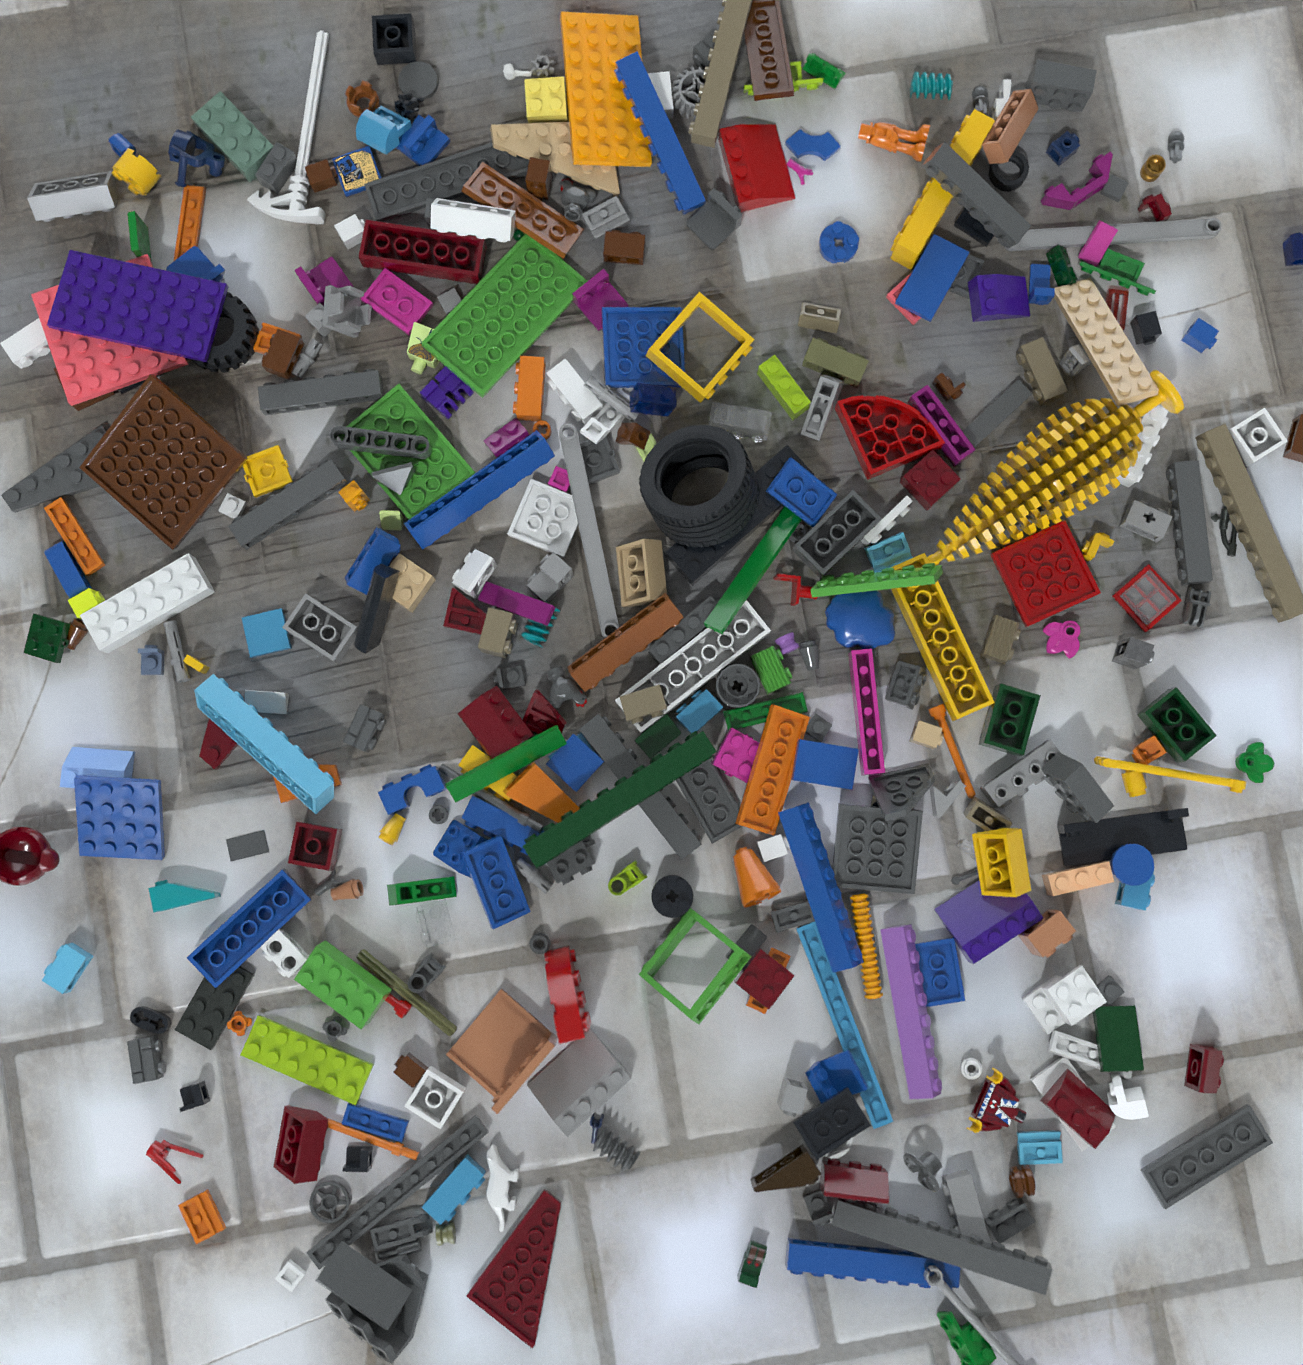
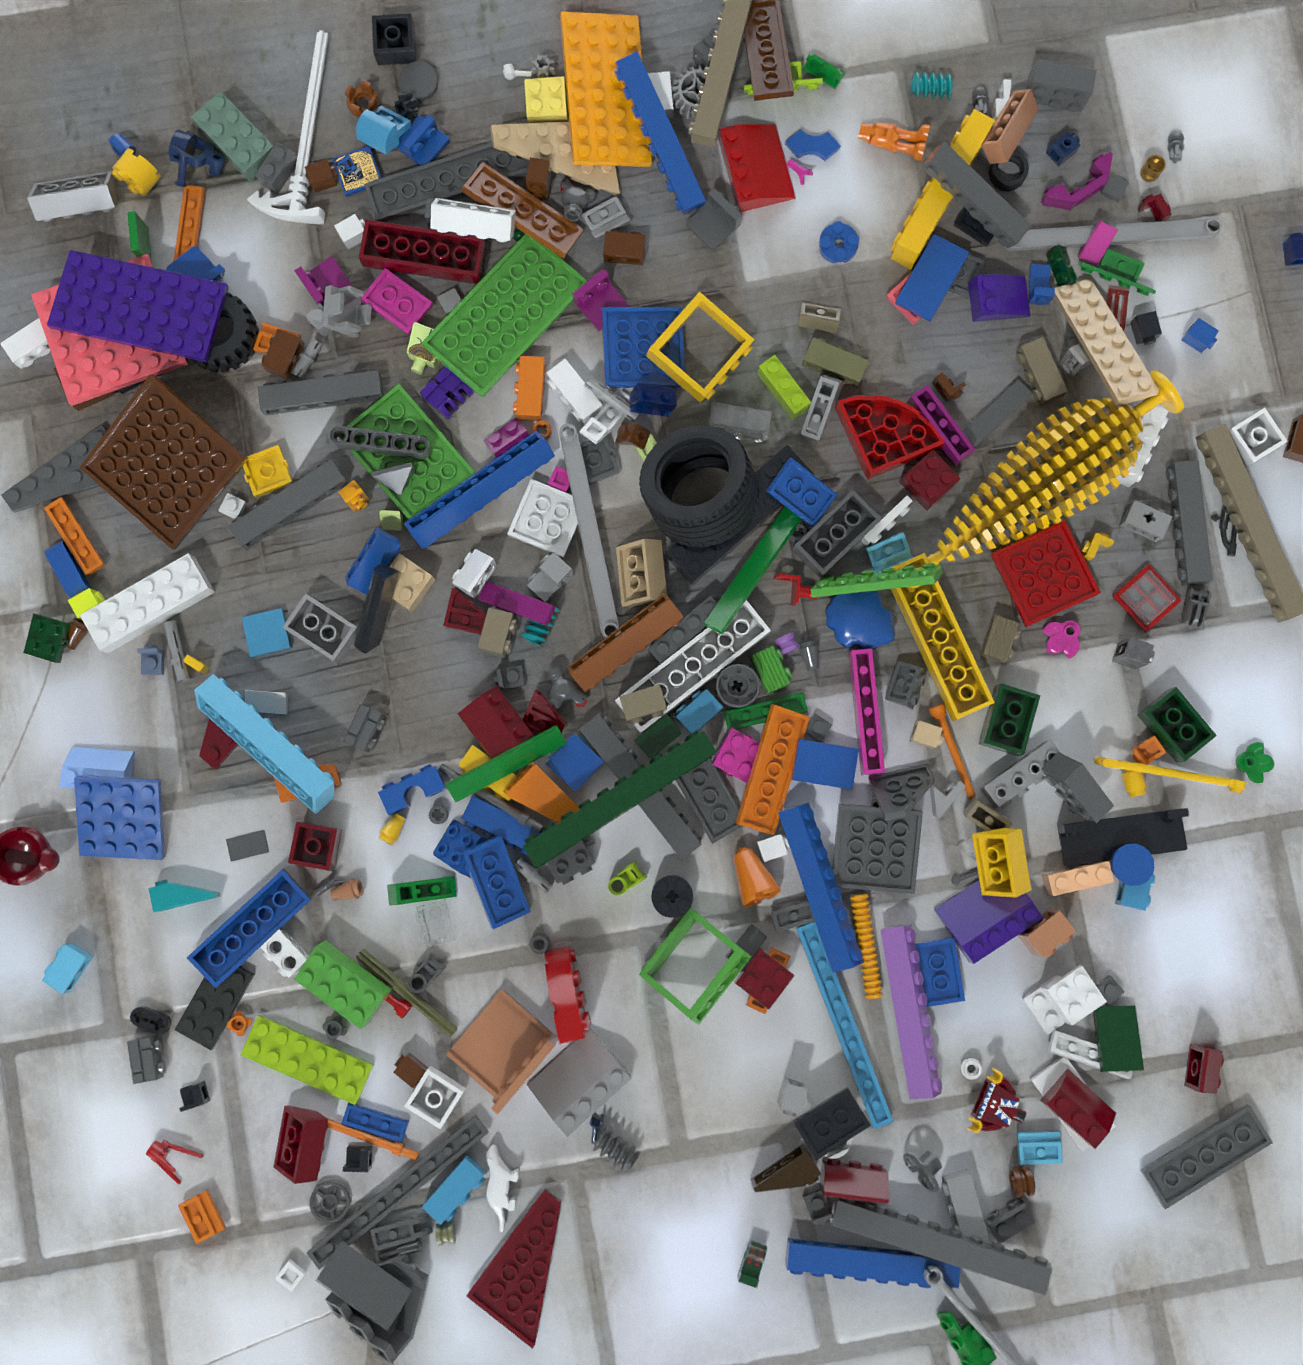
blue bracket [805,1050,868,1103] -> none
white brick [1107,1072,1149,1119] -> none

